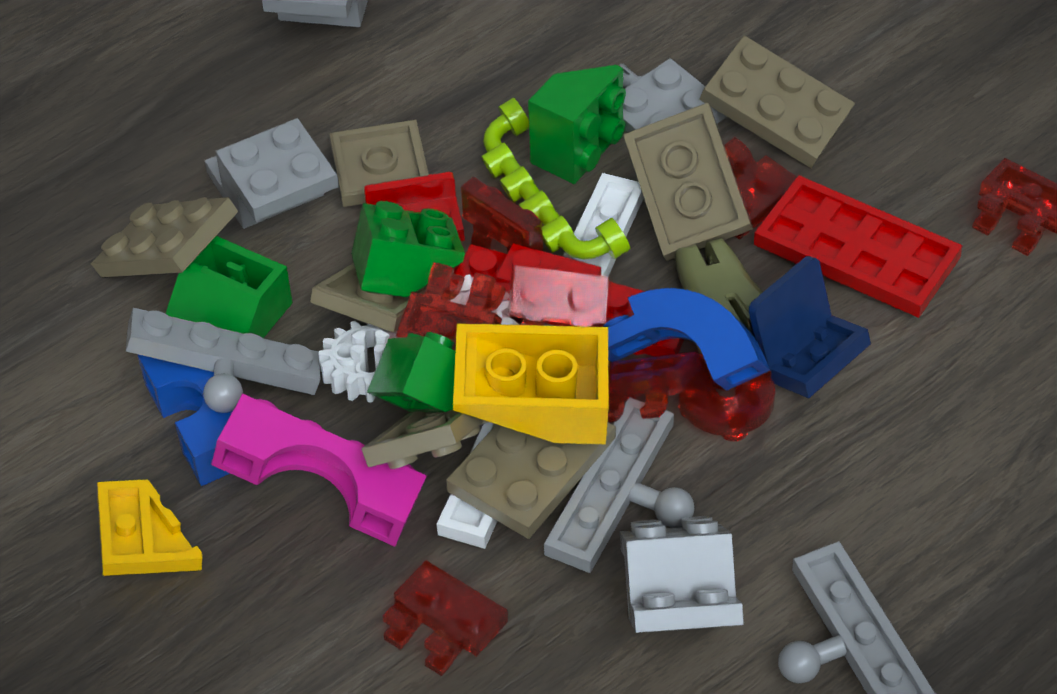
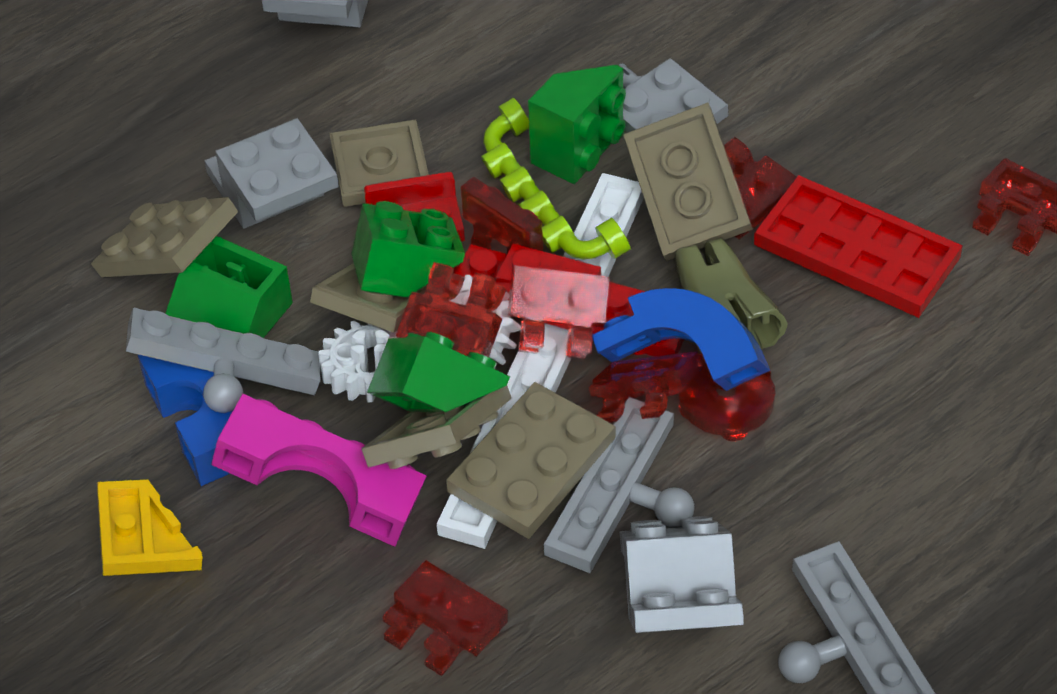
yellow slope [453,324,609,444] -> none
dark tan plate [699,35,855,169] -> none
dark blue bracket [749,256,871,399] -> none

